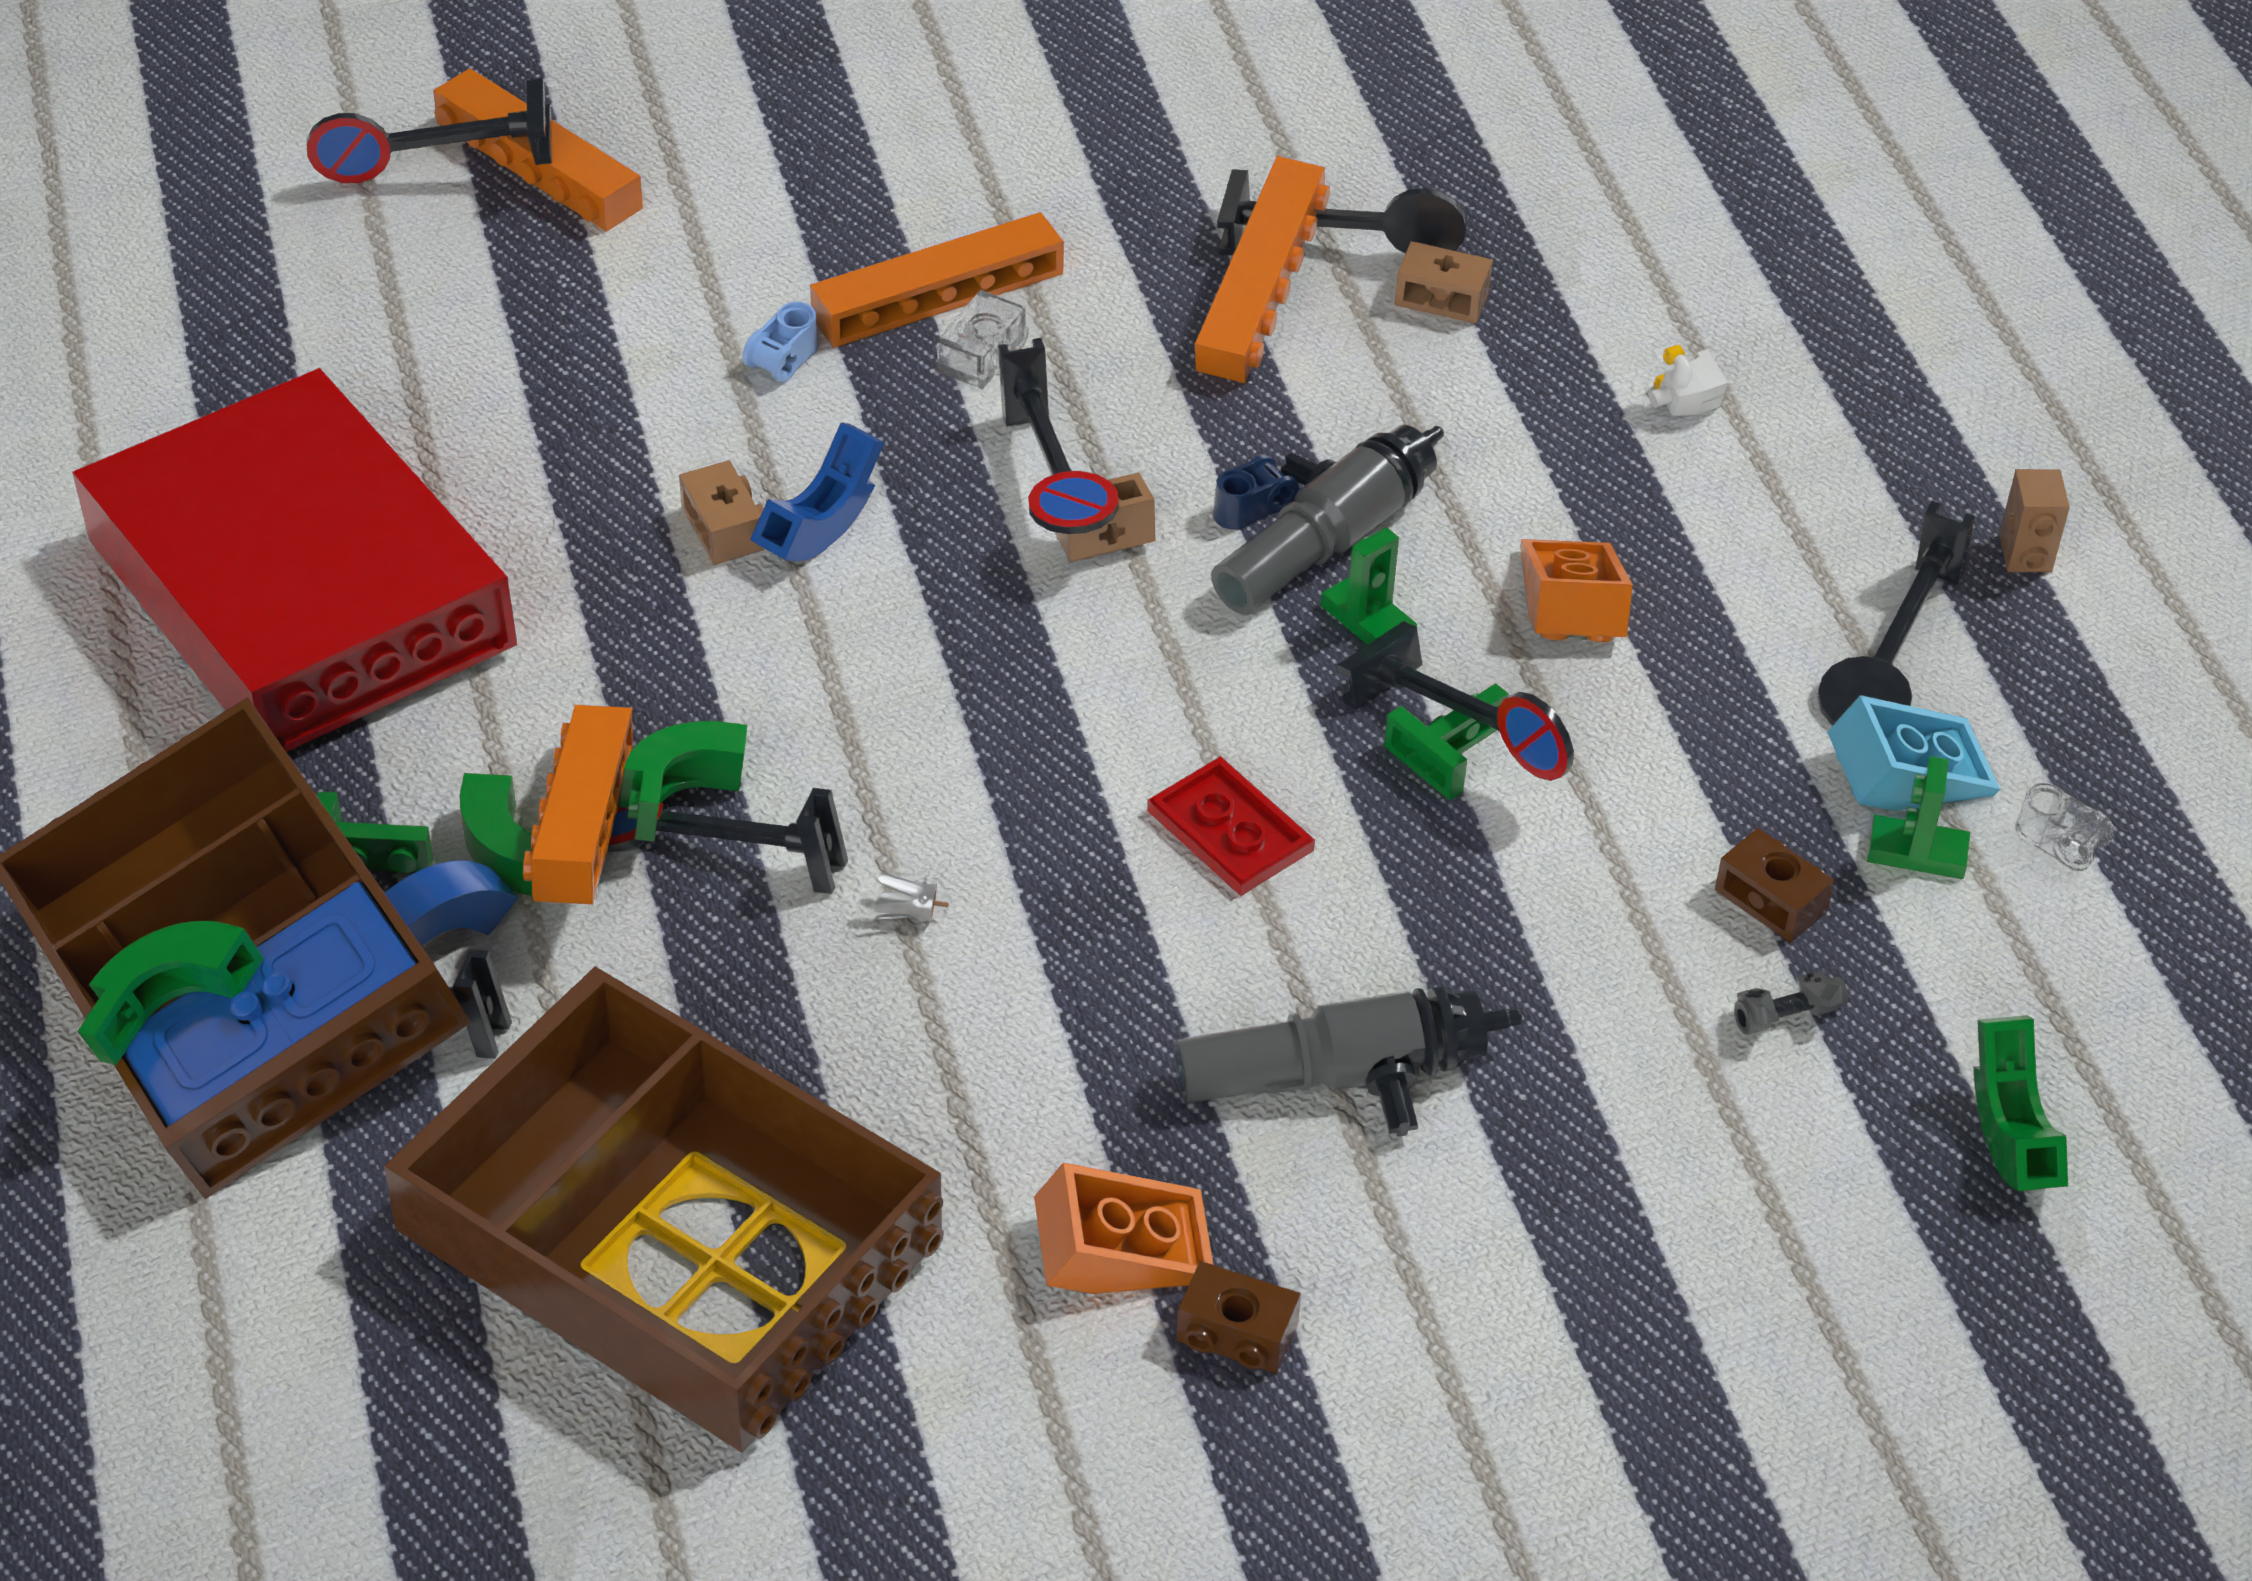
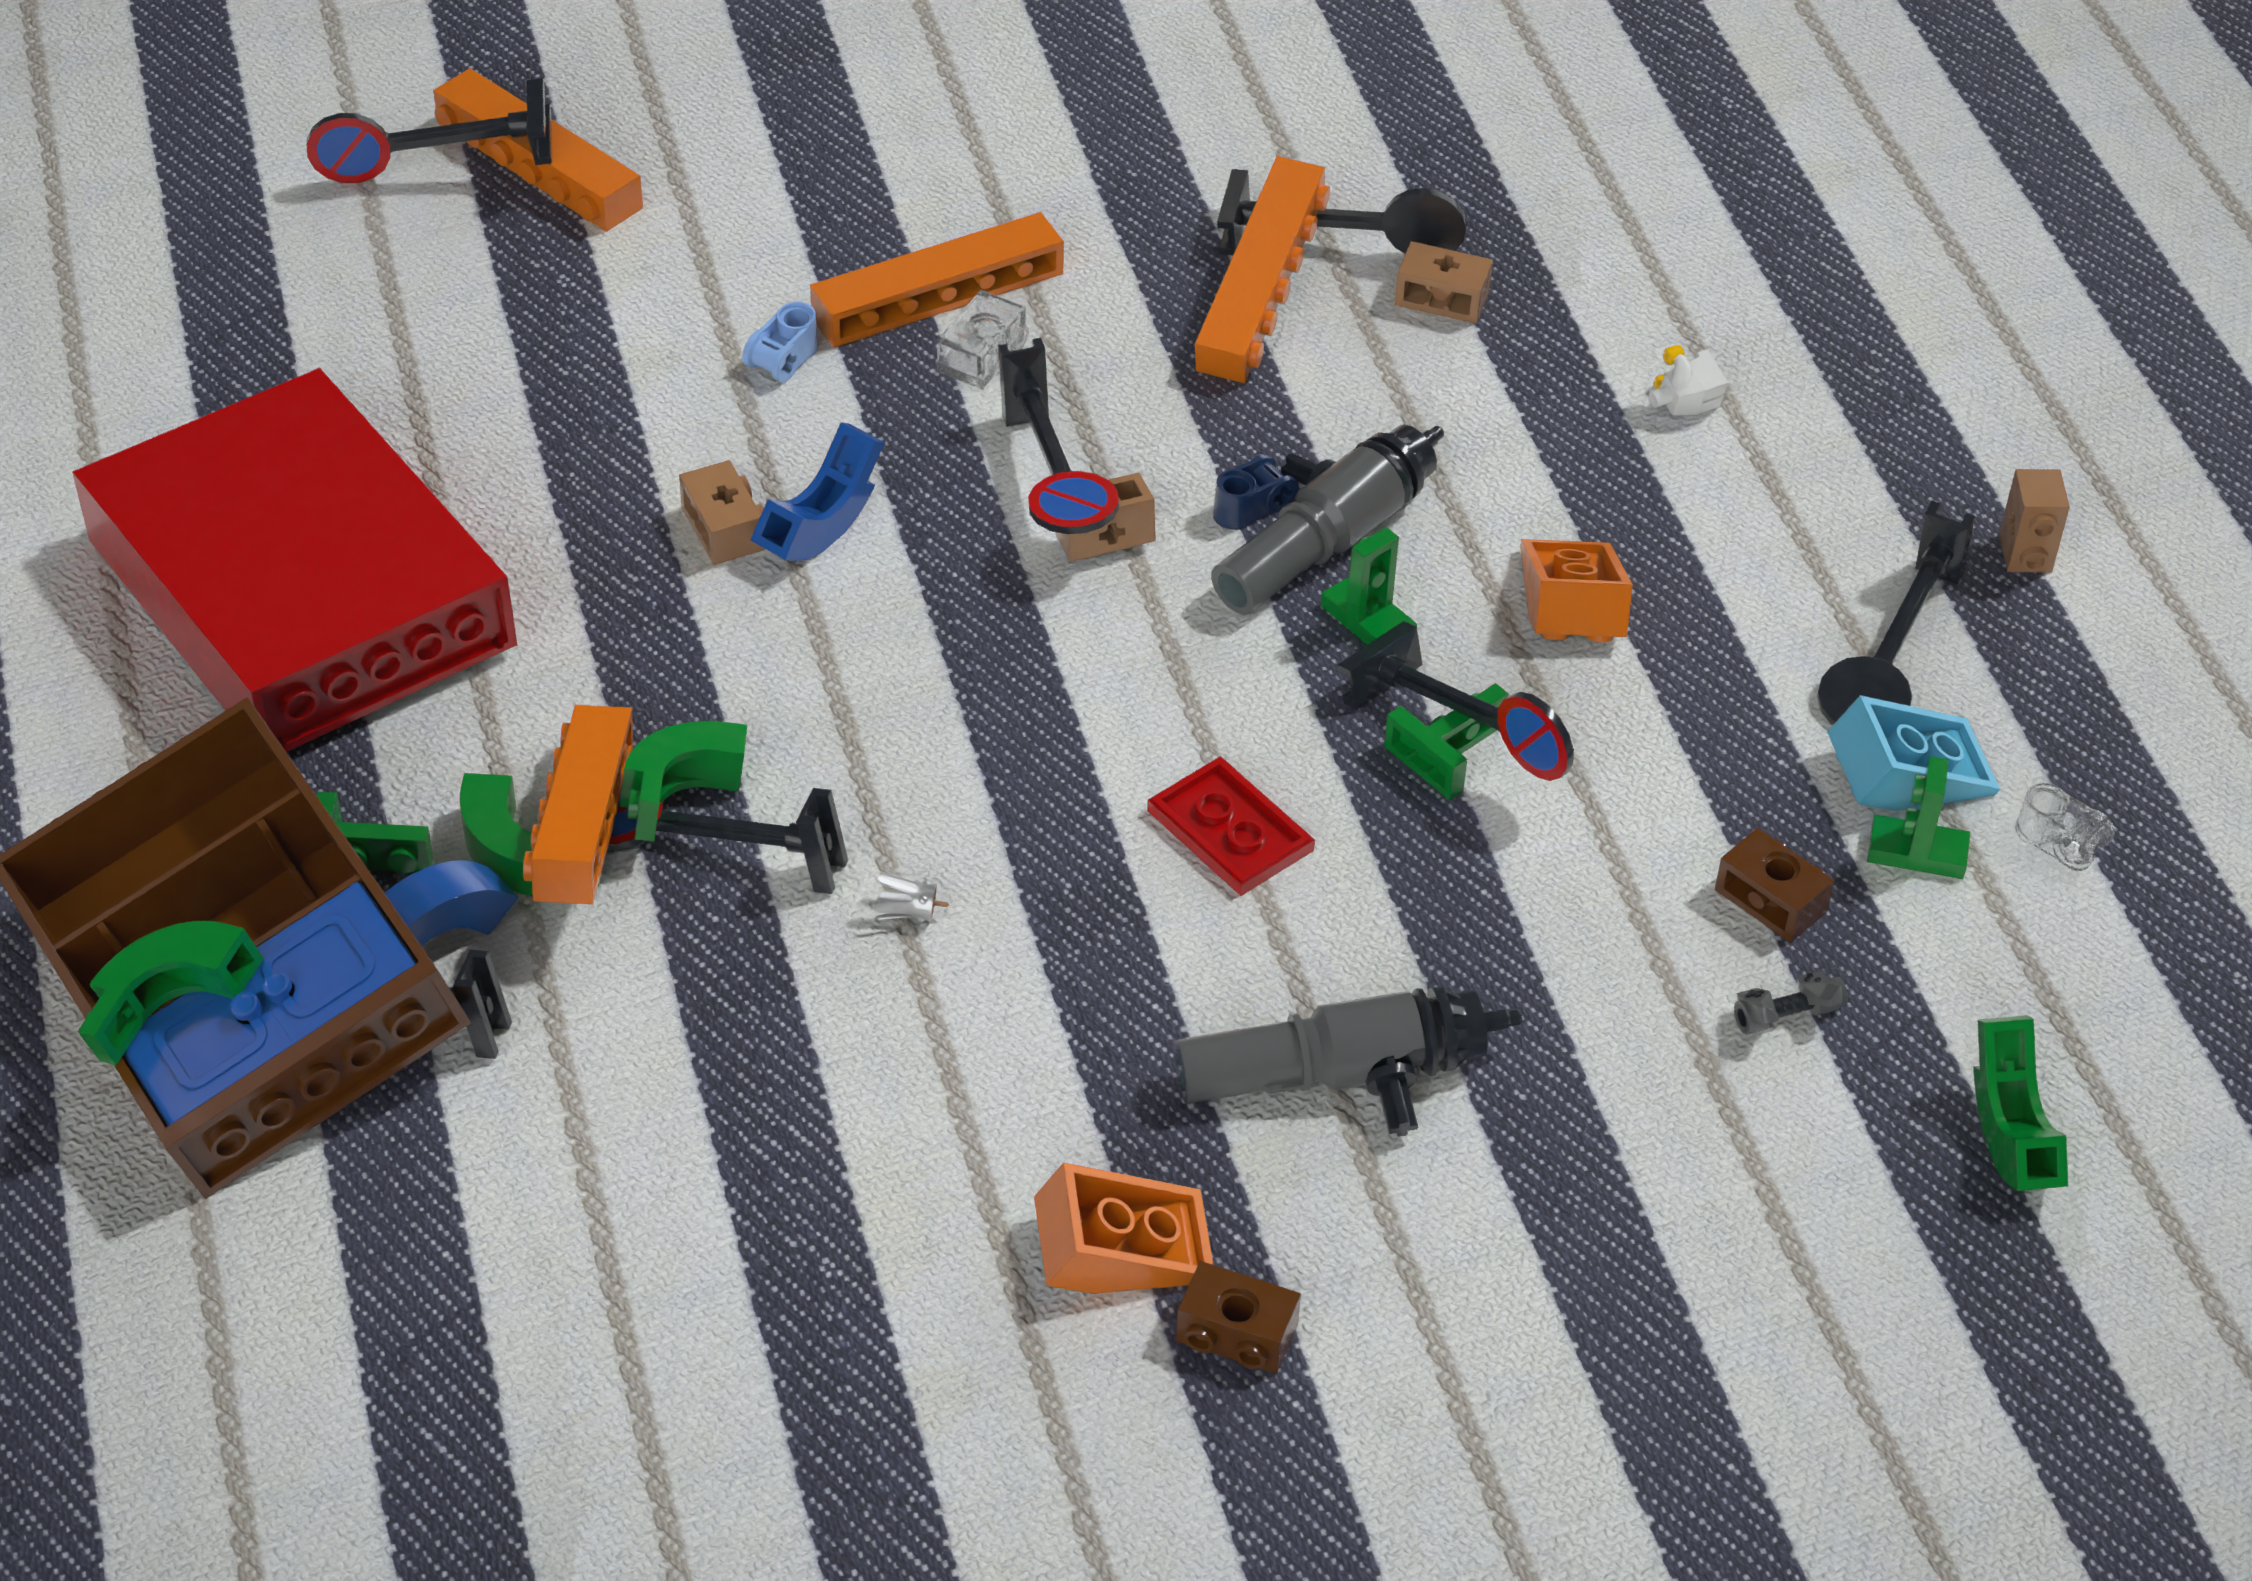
reddish brown panel [384,966,944,1453] -> none

